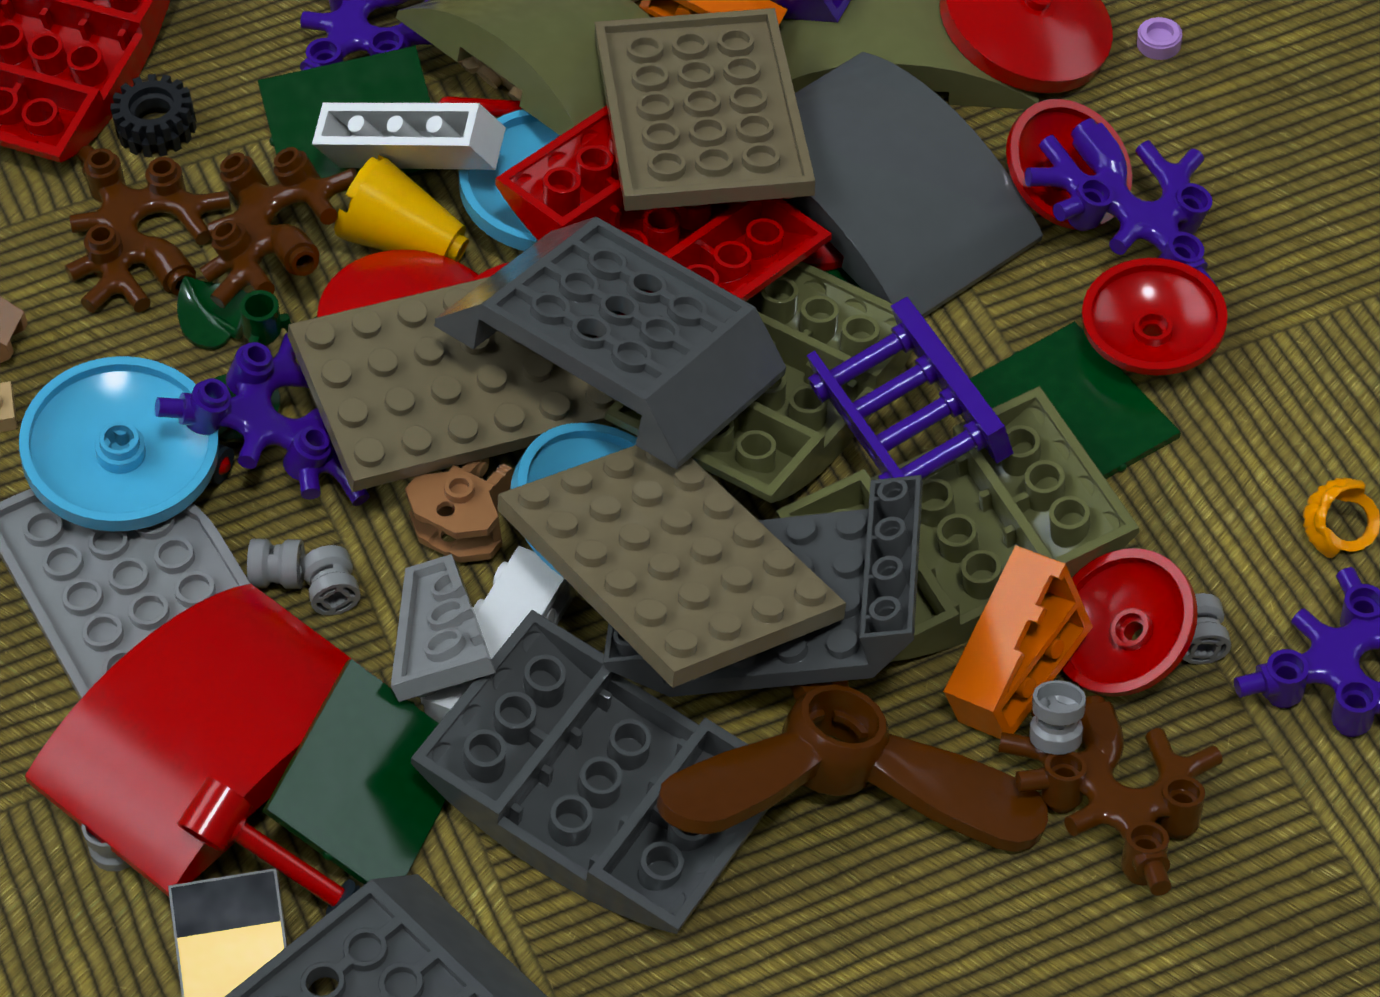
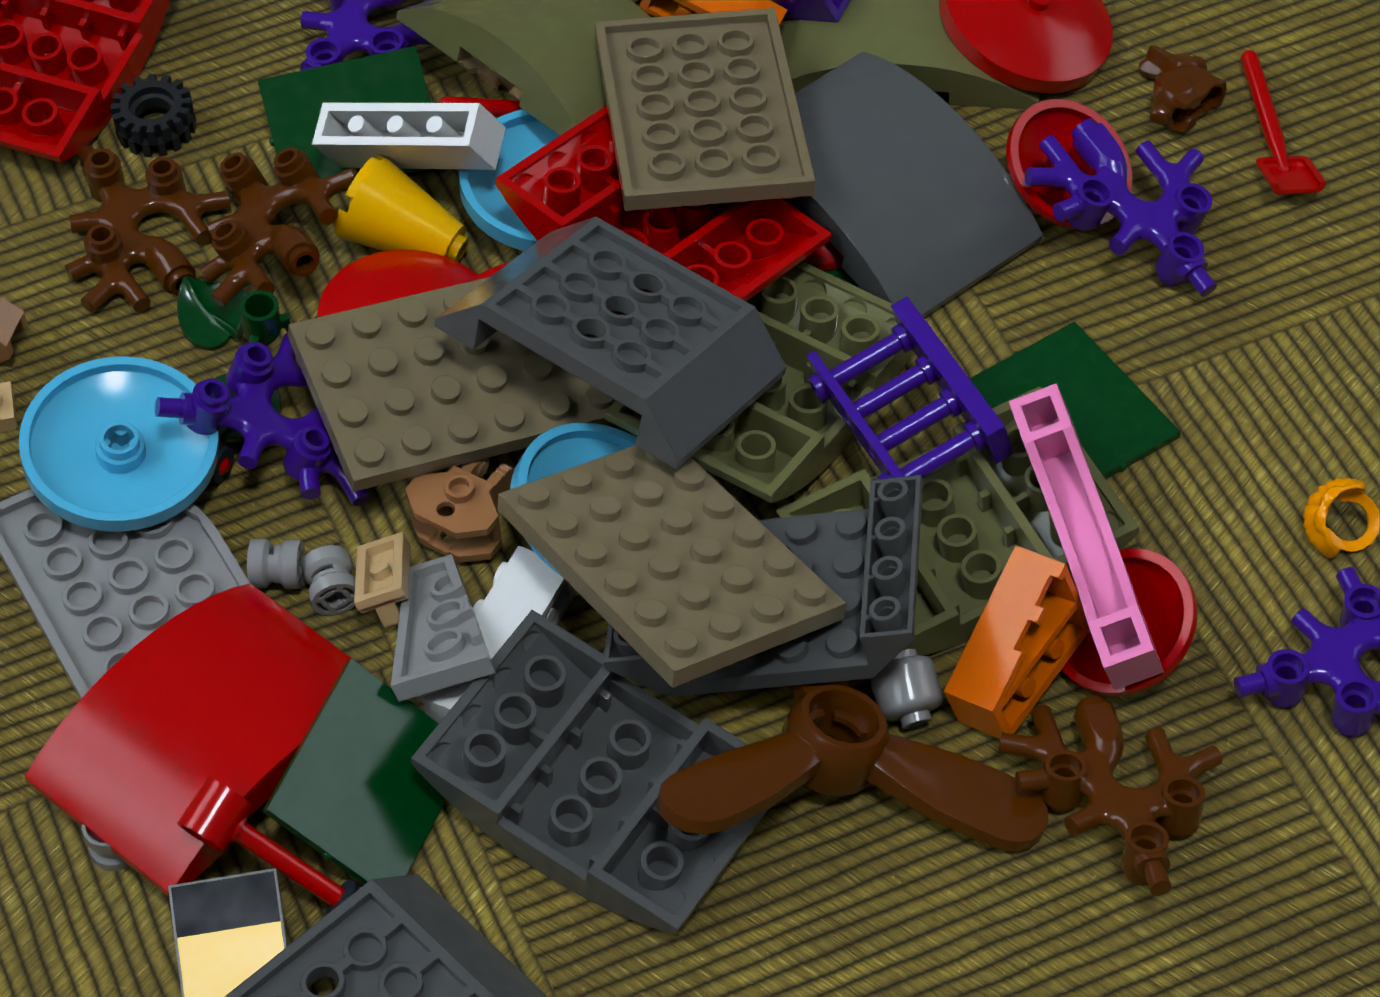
light grey wheel [1029,680,1086,755] -> none
red dish [1082,258,1228,376] -> none
lavender tile [1137,17,1182,60] -> none
light grey wheel [1183,593,1231,665] -> none
none -> tan plate [354,532,411,628]
none -> light grey head [869,649,943,729]
none -> bright pink arch [1009,383,1164,690]
none -> reddish brown animal [1139,45,1227,134]
none -> red piece [1240,50,1326,195]

